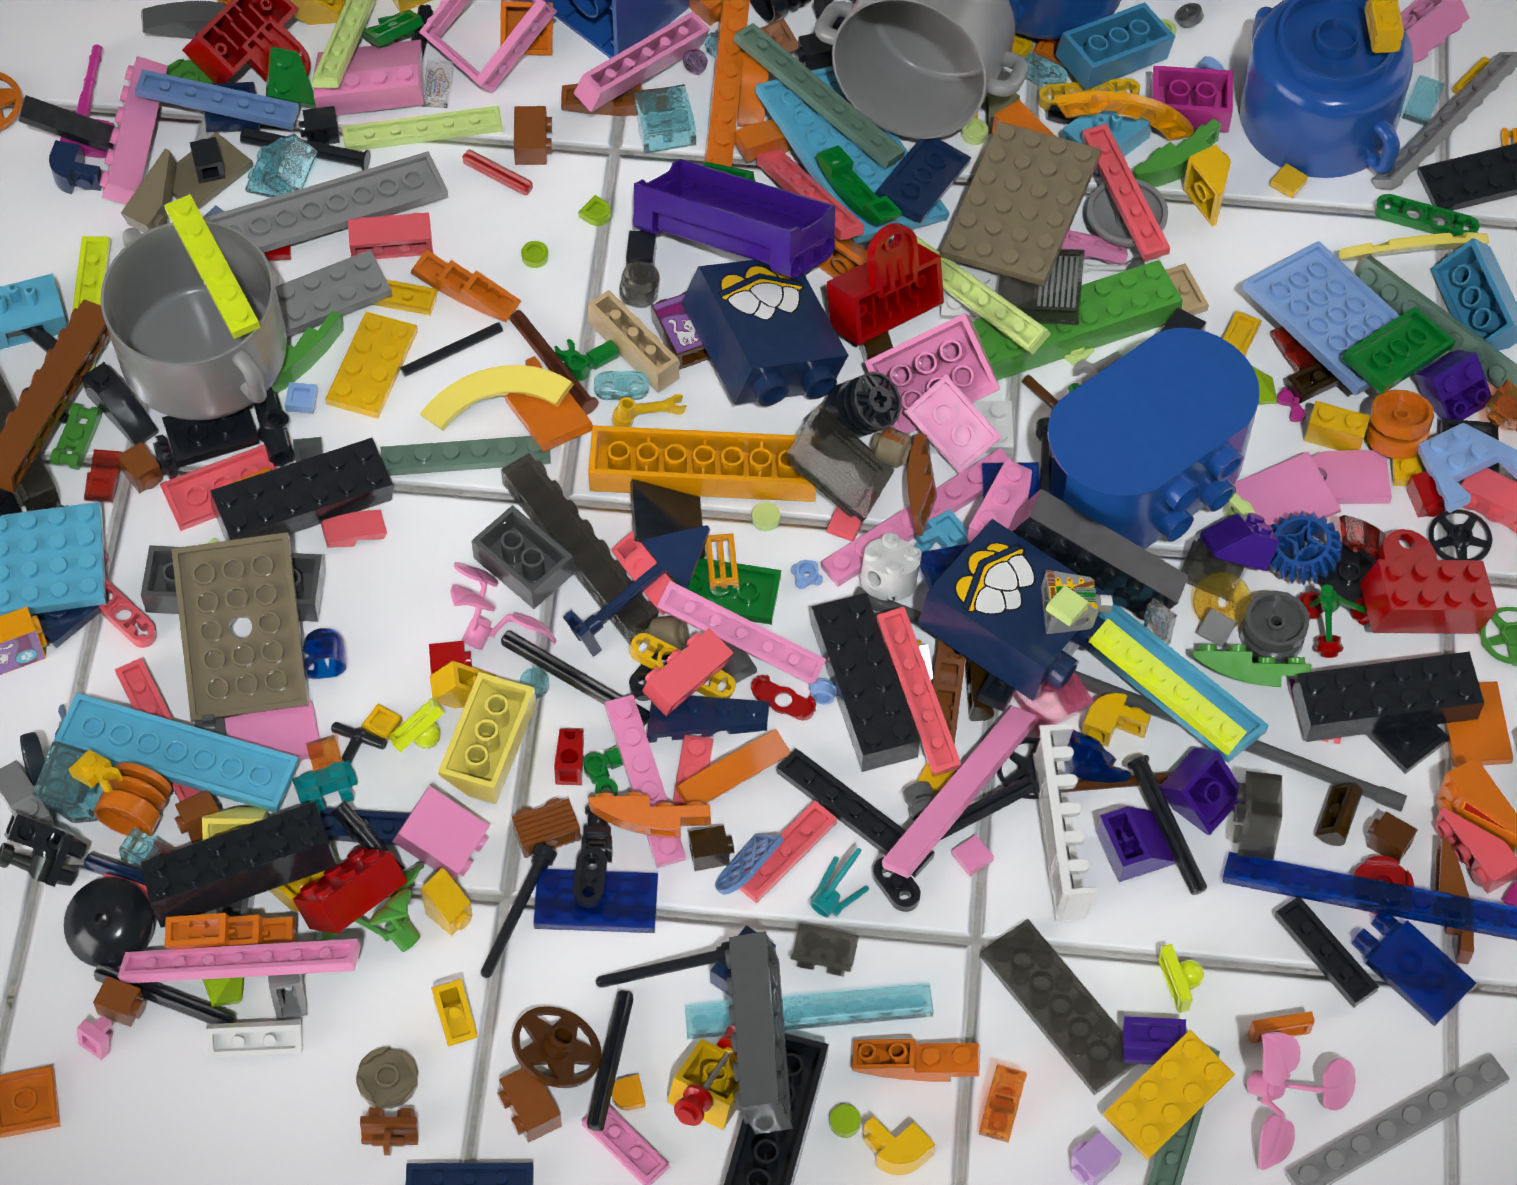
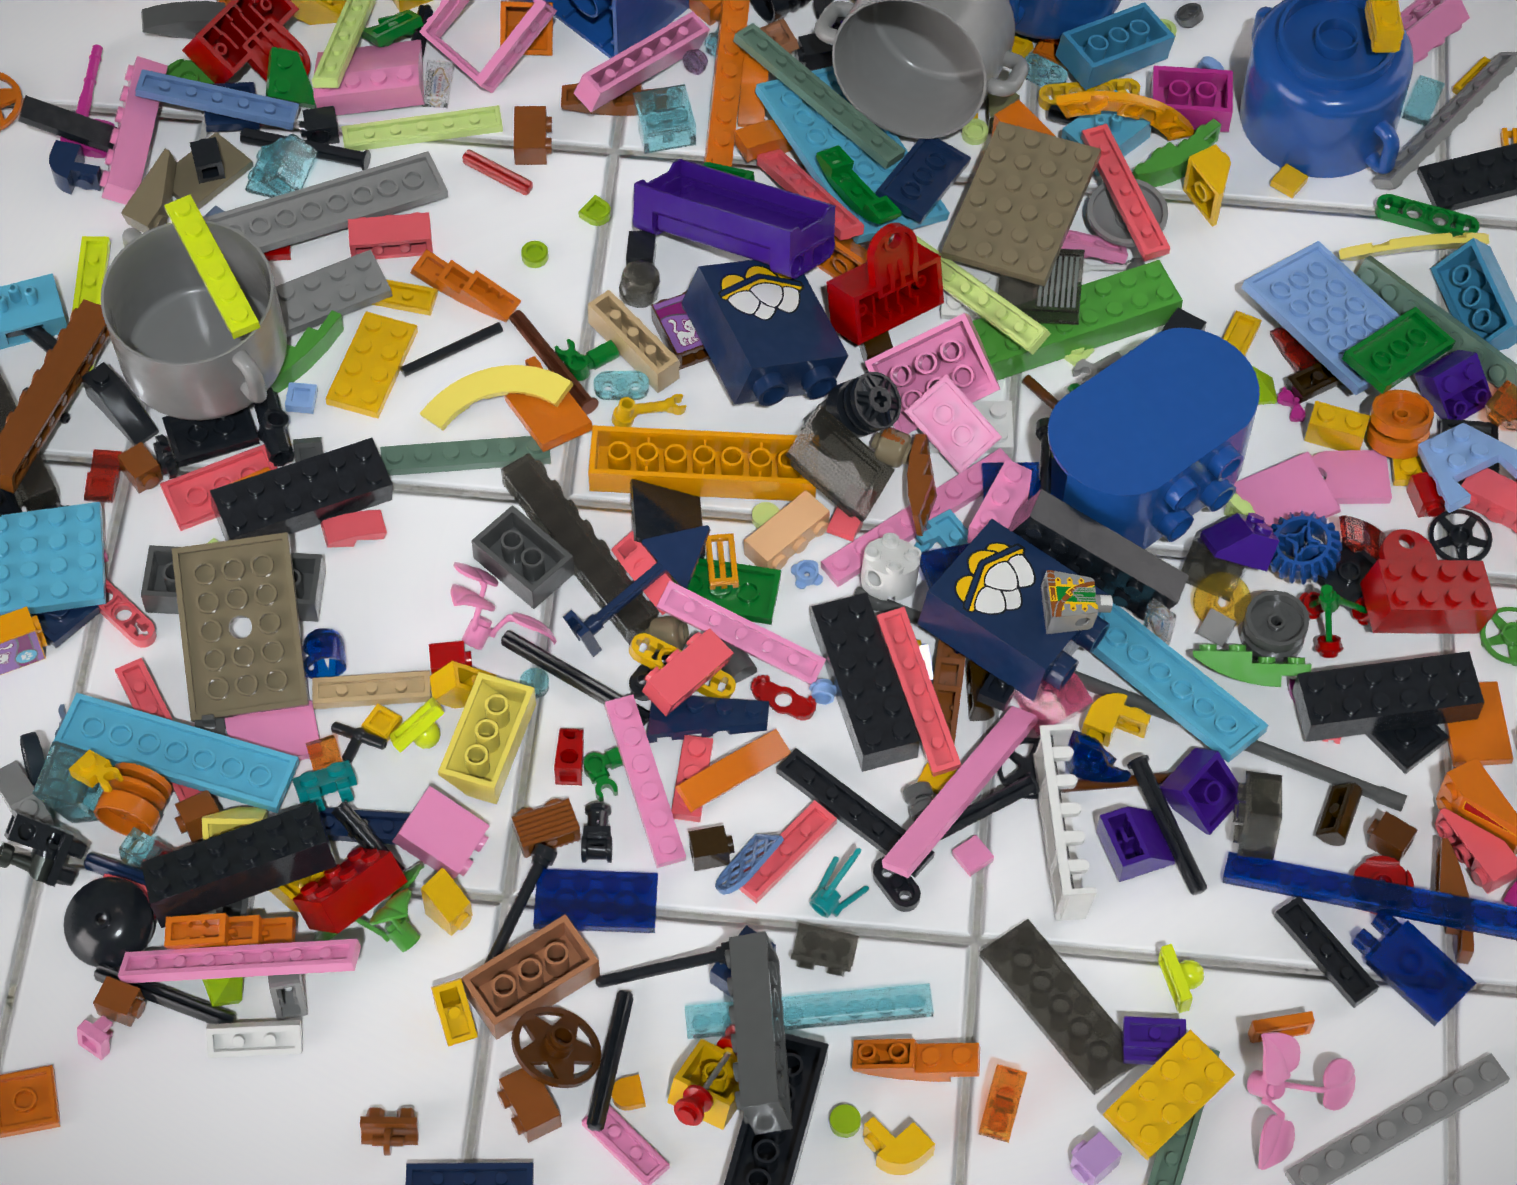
bright green plate [50,402,102,470] -> none
dark tan tile [356,1047,419,1109] -> none
black plate [573,848,607,908] -> none
orange slope [589,792,711,838] -> none
yellowish green tile [1046,585,1089,627] -> none
neon yellow plate [1088,618,1247,756] -> none
tan plate [1166,263,1209,315] -> none
none -> tan plate [312,670,431,709]
none -> nougat brick [461,914,600,1040]
none -> light nougat brick [744,490,830,570]

